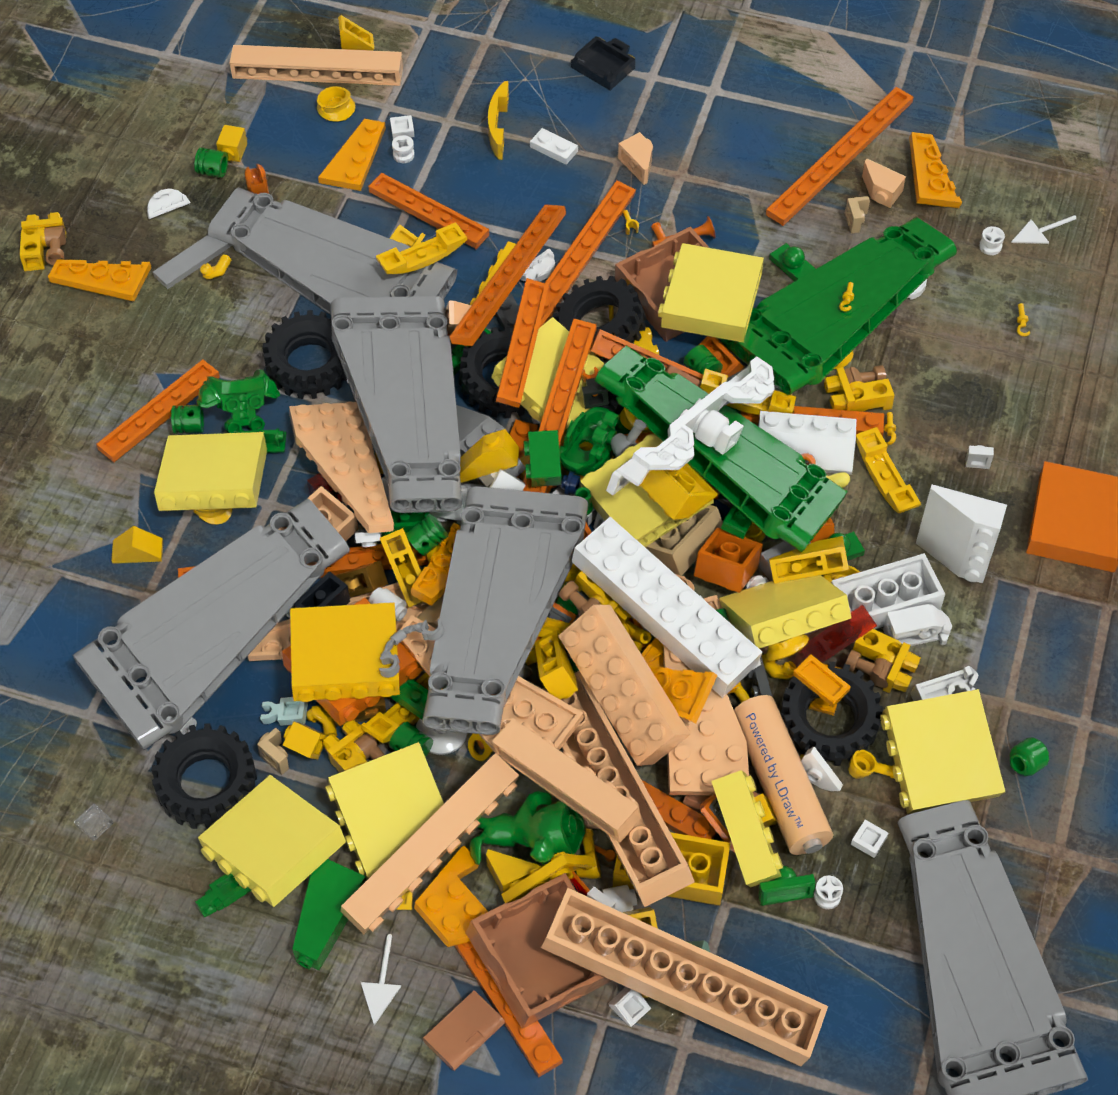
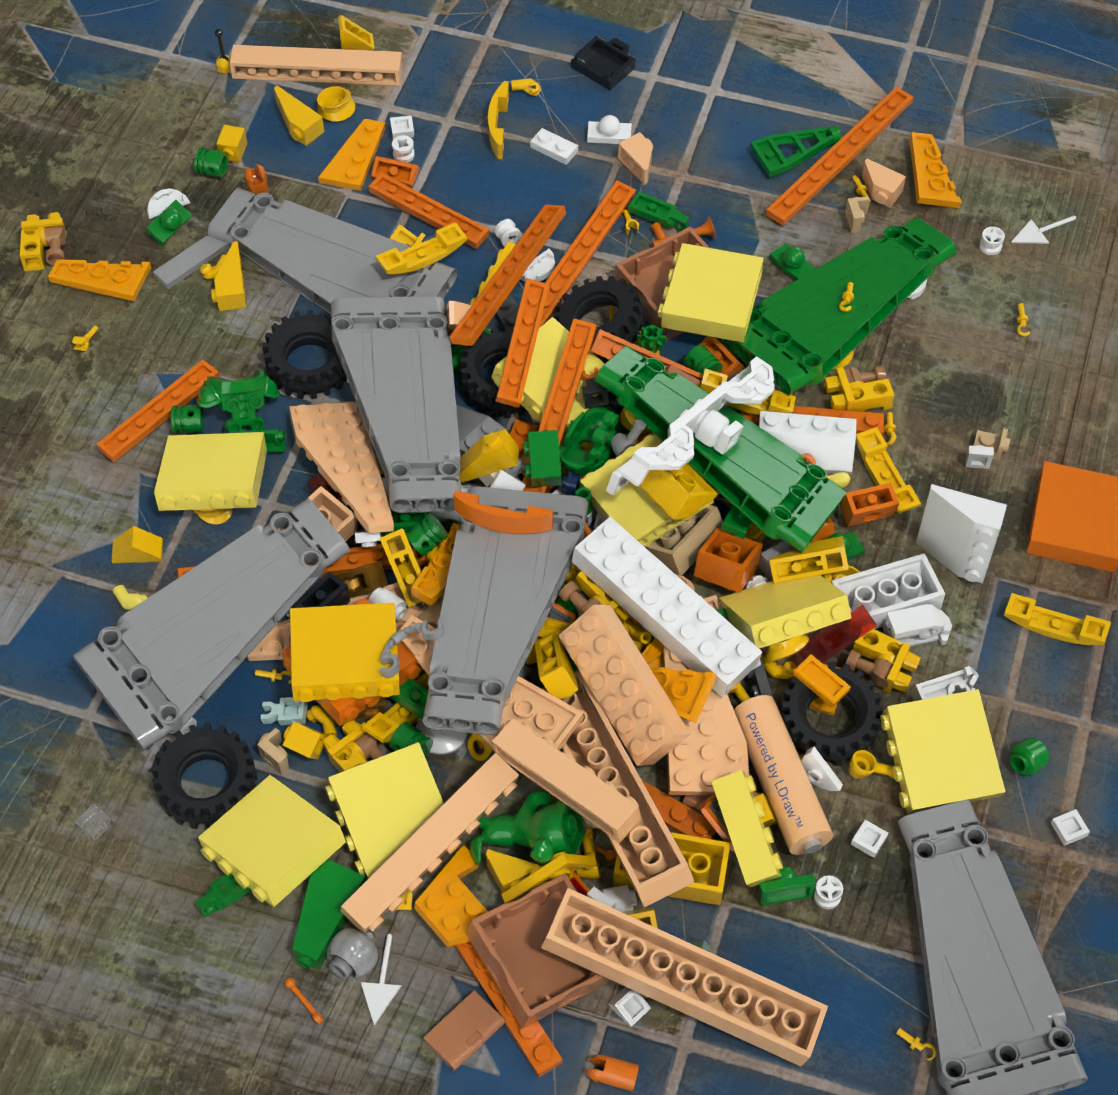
none -> yellow hand [72,326,98,351]
none -> light yellow arm [113,585,148,610]
none -> green tile [145,199,192,246]
none -> yellow slope [211,241,247,311]
none -> hinge [215,29,231,74]
none -> yellow hand [255,669,292,684]
none -> yellow slope [274,86,324,146]
none -> orange hinge [284,978,324,1024]
none -> light grey plant [327,928,378,979]
none -> orange slope [370,156,420,187]
none -> orange slope [453,491,553,534]
none -> white wheel [494,219,522,247]
none -> yellow arm [511,78,541,96]
none -> white tile [587,115,632,144]
none -> orange piece [587,1054,639,1092]
none -> green hinge [628,191,689,231]
none -> green gear [637,324,666,353]
none -> green plate [750,125,842,178]
none -> orange brick [839,483,899,527]
none -> yellow hand [852,175,871,202]
none -> yellow hand [896,1028,936,1061]
none -> tan bracket [973,428,1011,461]
none -> yellow slope [1004,593,1111,645]
none -> white plate [1051,809,1090,846]

